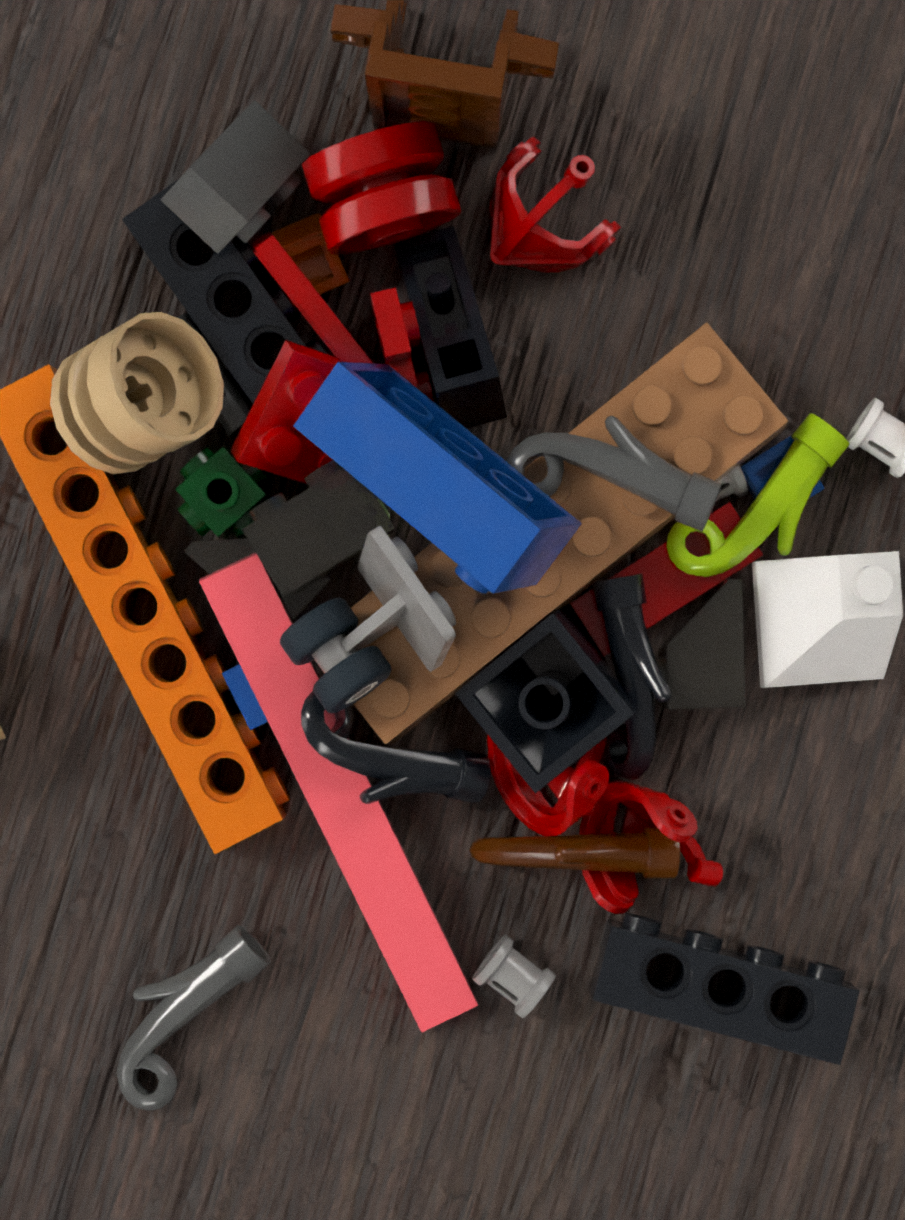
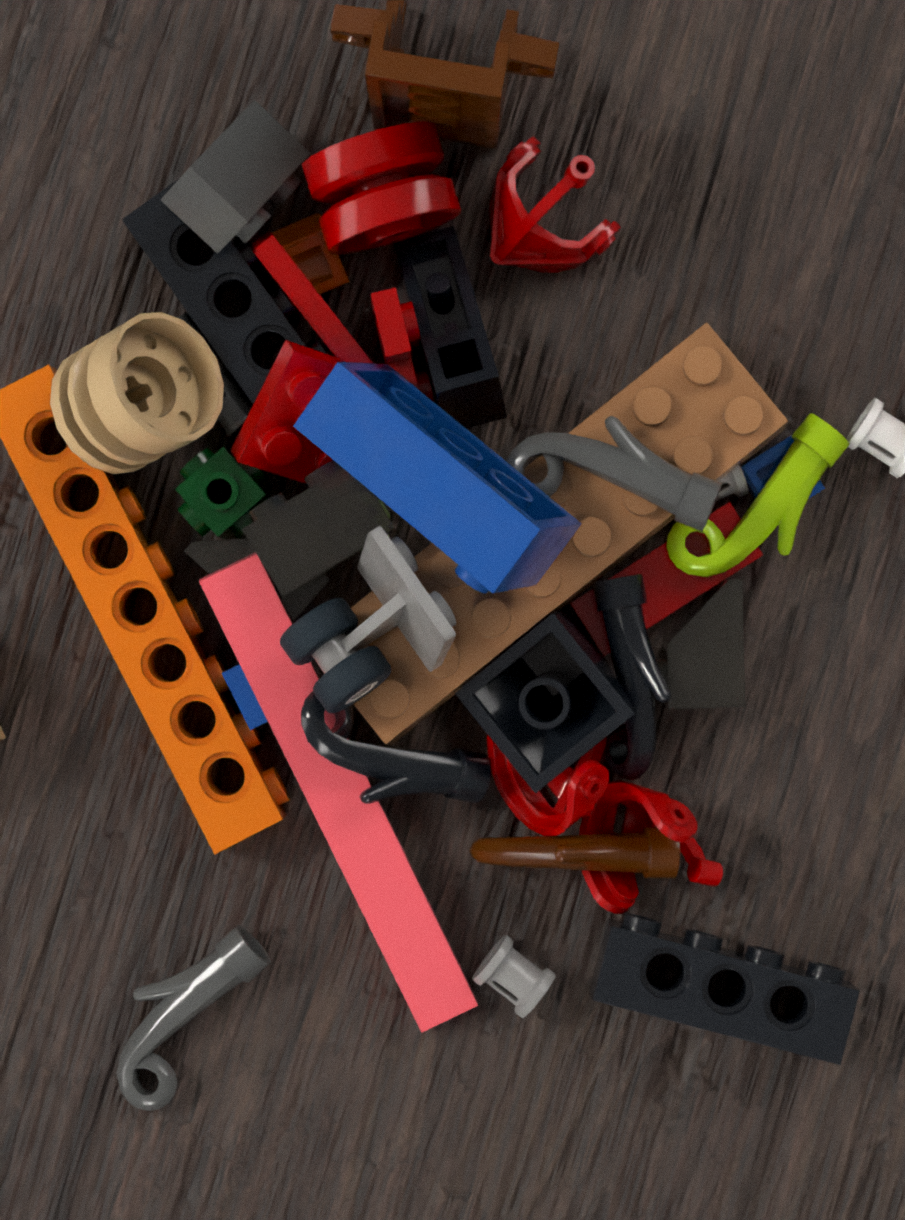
white slope [752,551,903,688] -> none

